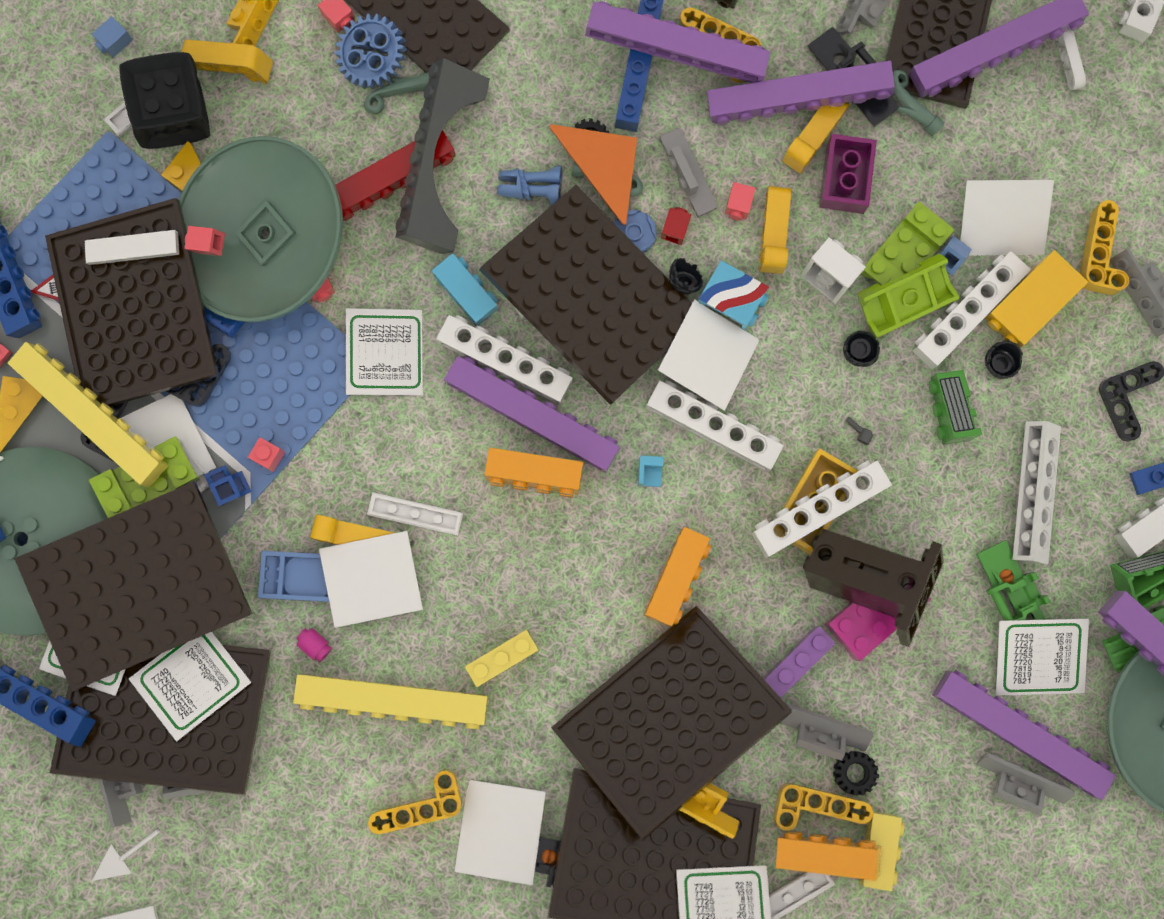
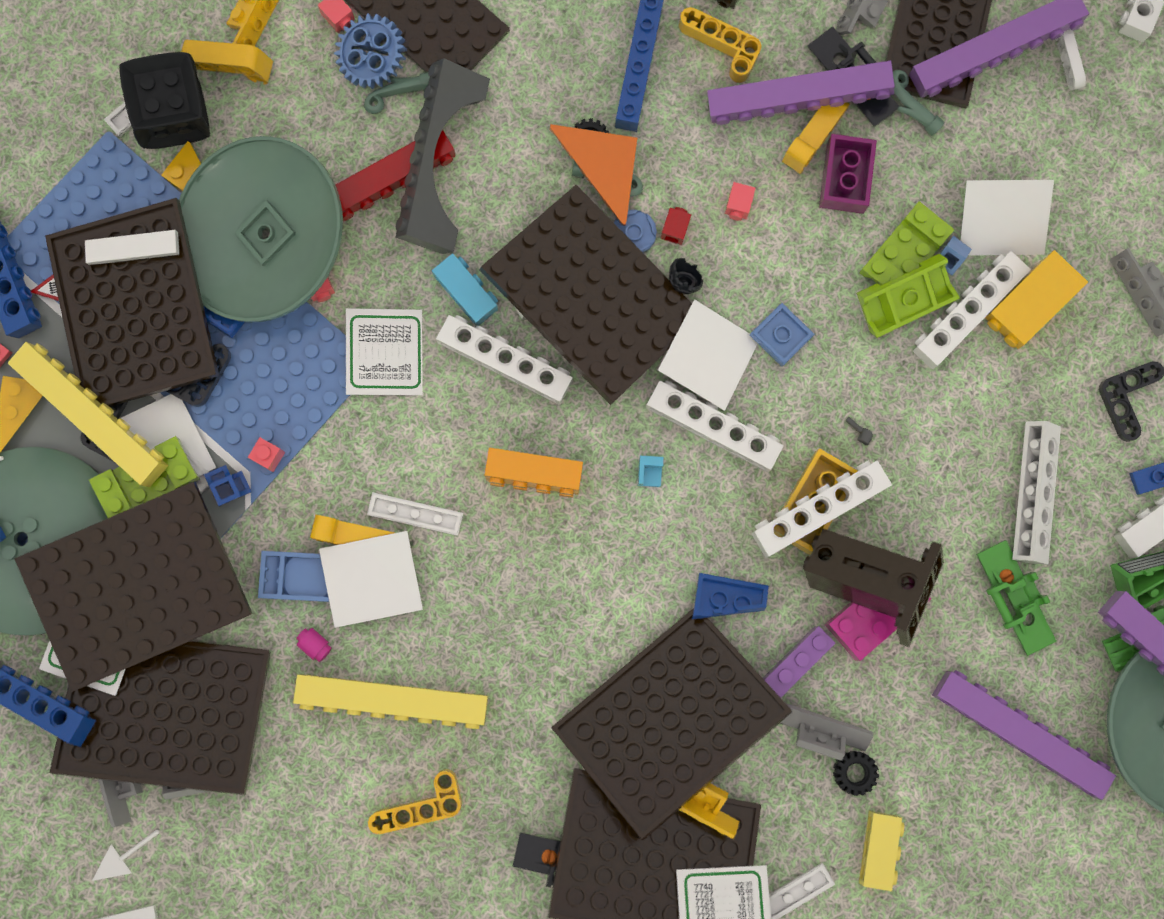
medium blue brick [92,16,133,58] -> none
white sticker [129,632,251,742] -> none
coral brick [185,226,225,256] -> none
medium lavender brick [444,356,620,473] -> none
white sticker [454,780,546,885] -> none
light yellow brick [465,630,539,687] -> none
medium blue piece [497,165,562,206] -> none
medium lavender brick [585,1,771,83] -> none
light orange brick [643,527,712,627] -> none
light grey bracket [660,128,718,217] -> none
panel [698,260,770,330] -> none
yellow beam [759,186,791,275] -> none
yellow beam [773,783,873,831] -> none
light orange brick [776,831,881,881] -> none
white brick [800,237,866,304] -> none
black hair [843,331,880,367] -> none
wedge [929,370,982,445] -> none
light grey bracket [976,753,1075,815] -> none
black hair [985,340,1023,379] -> none
white sticker [996,619,1089,695] -> none
yellow beam [1080,200,1129,295] -> none
none -> blue wing [692,573,769,619]
none -> medium blue tile [750,303,815,367]

